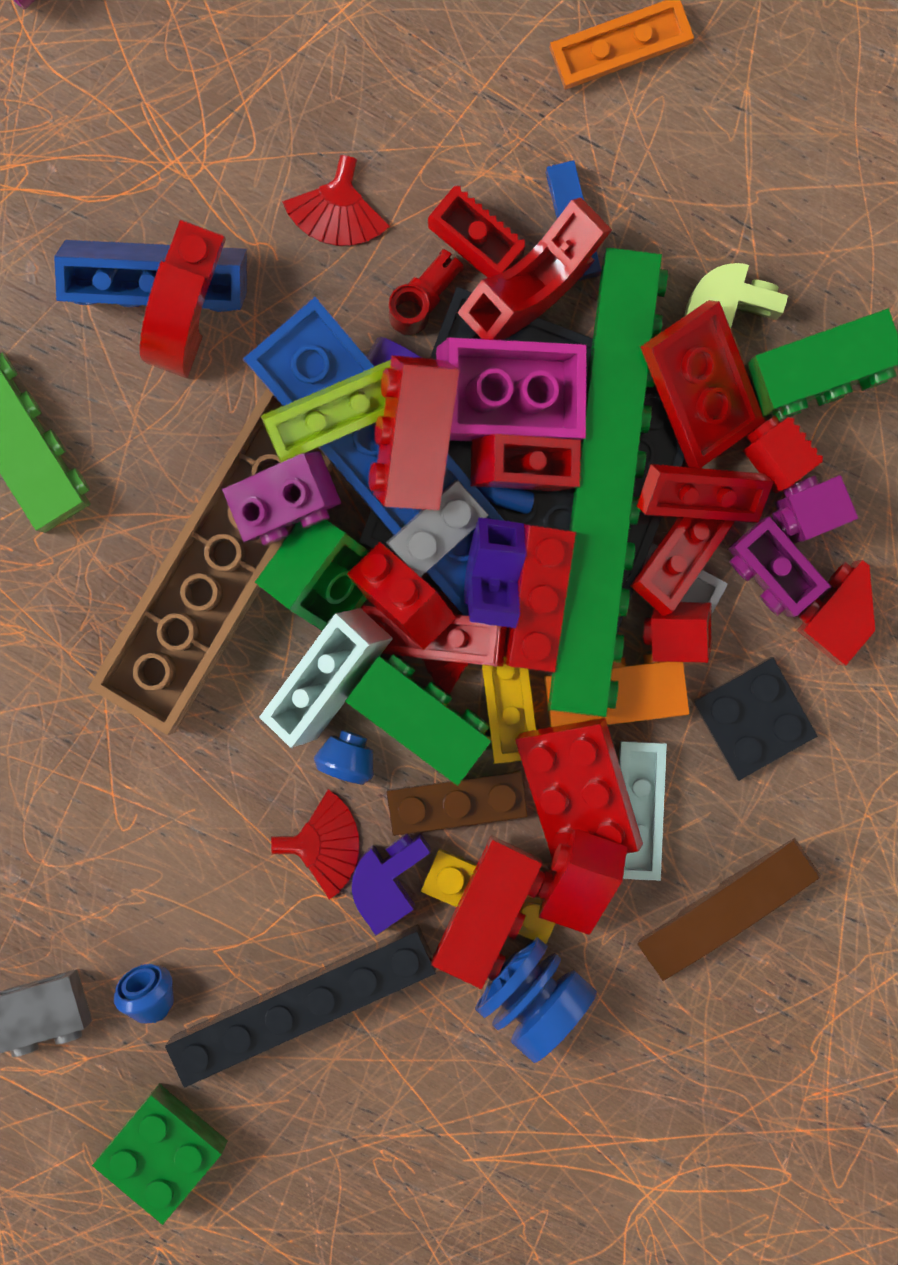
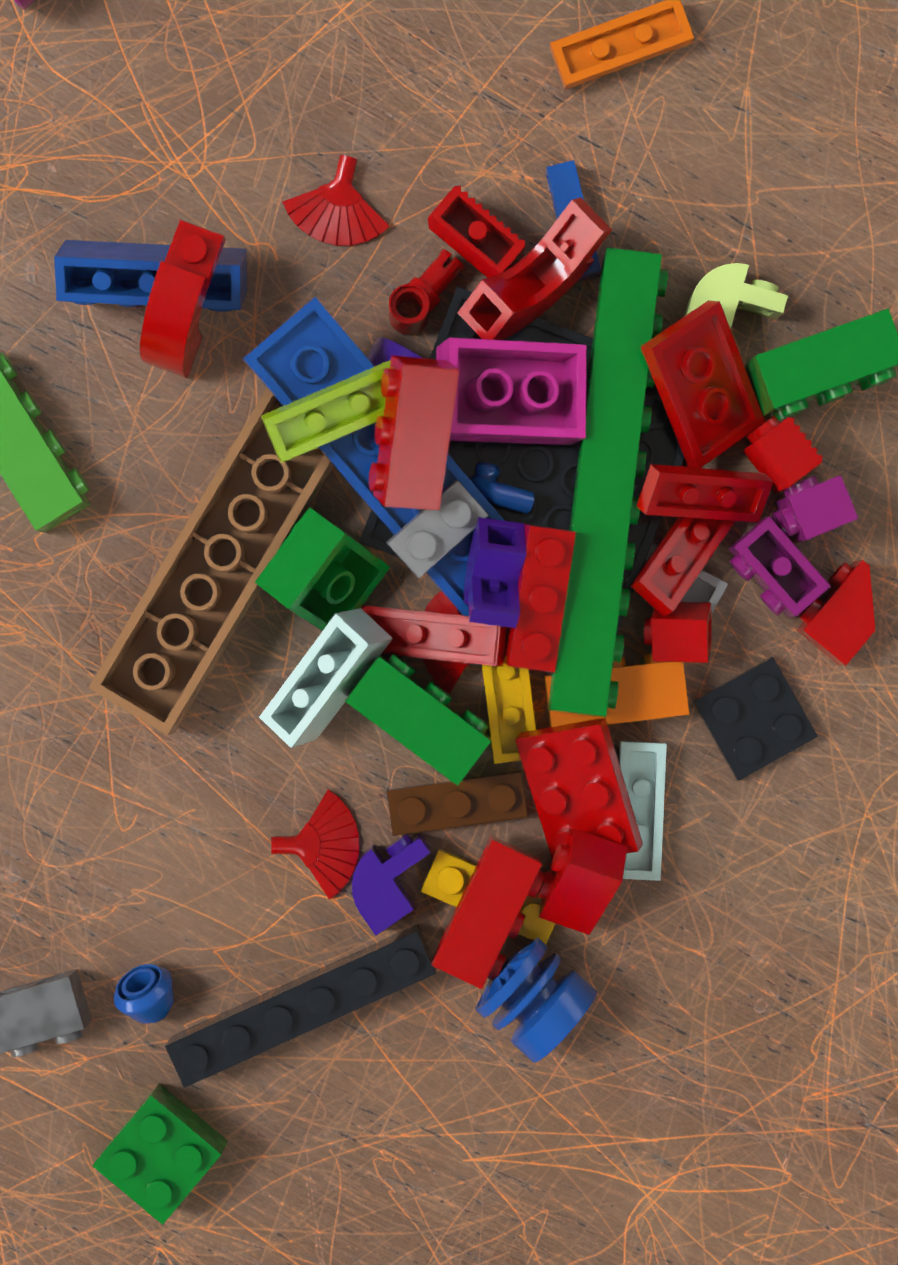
magenta brick [222,451,342,546] -> none
blue cone [314,730,374,785] -> none
red brick [347,542,456,651] -> none
red brick [471,433,581,492] -> none
reddish brown slope [637,838,821,981] -> none

